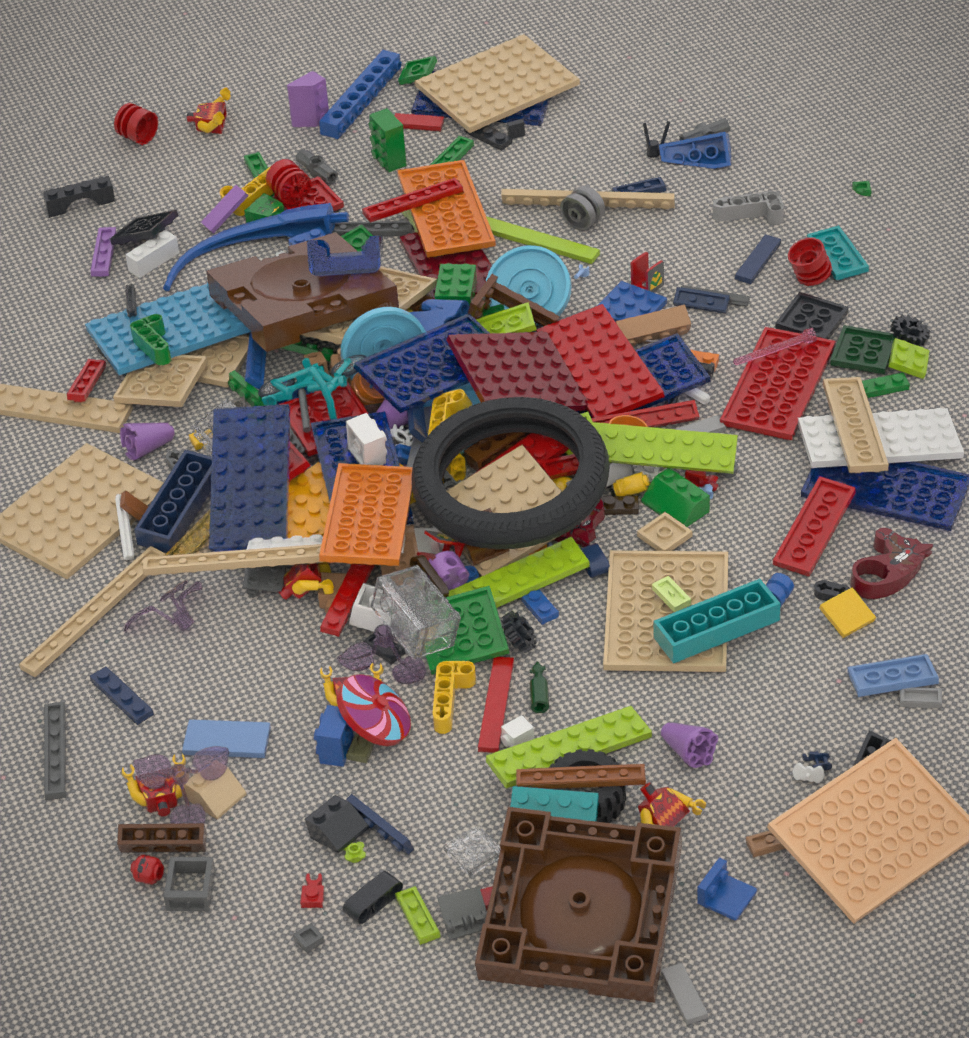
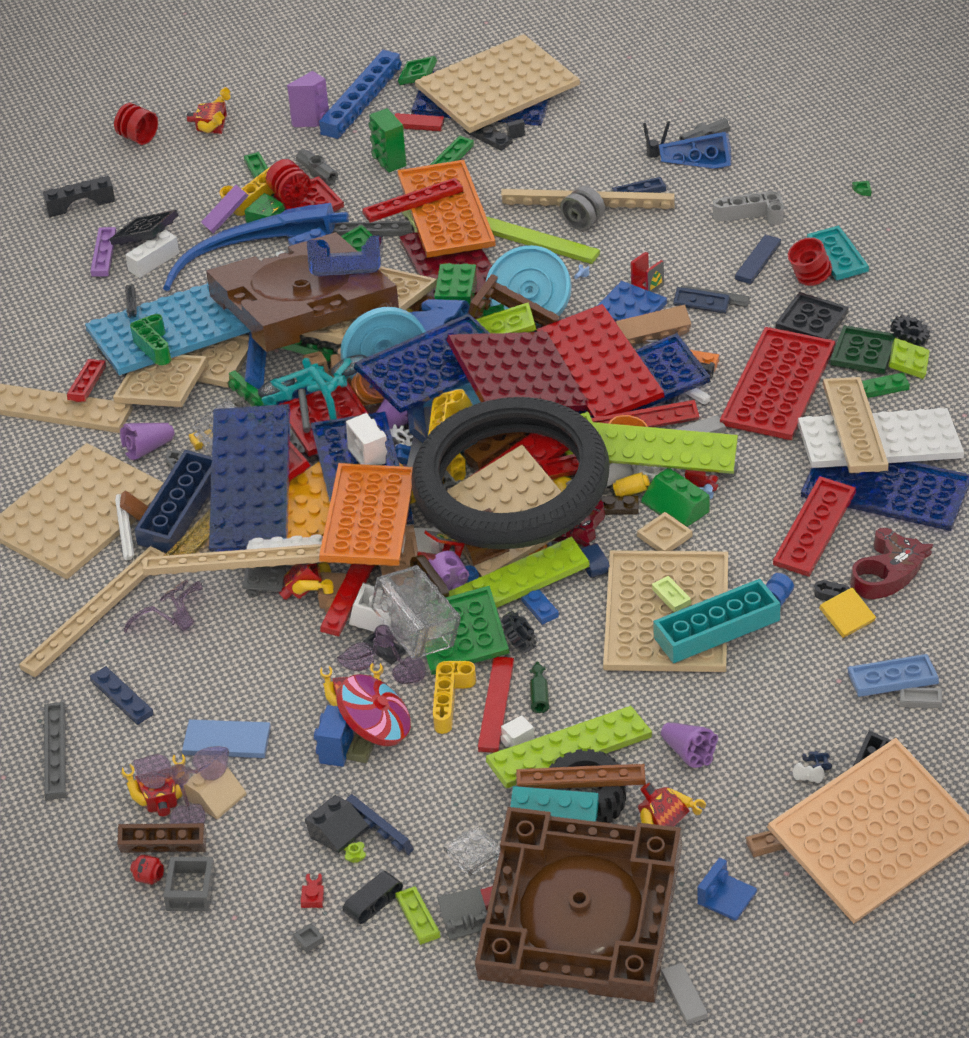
clear pink piece [733,328,817,365] -> none

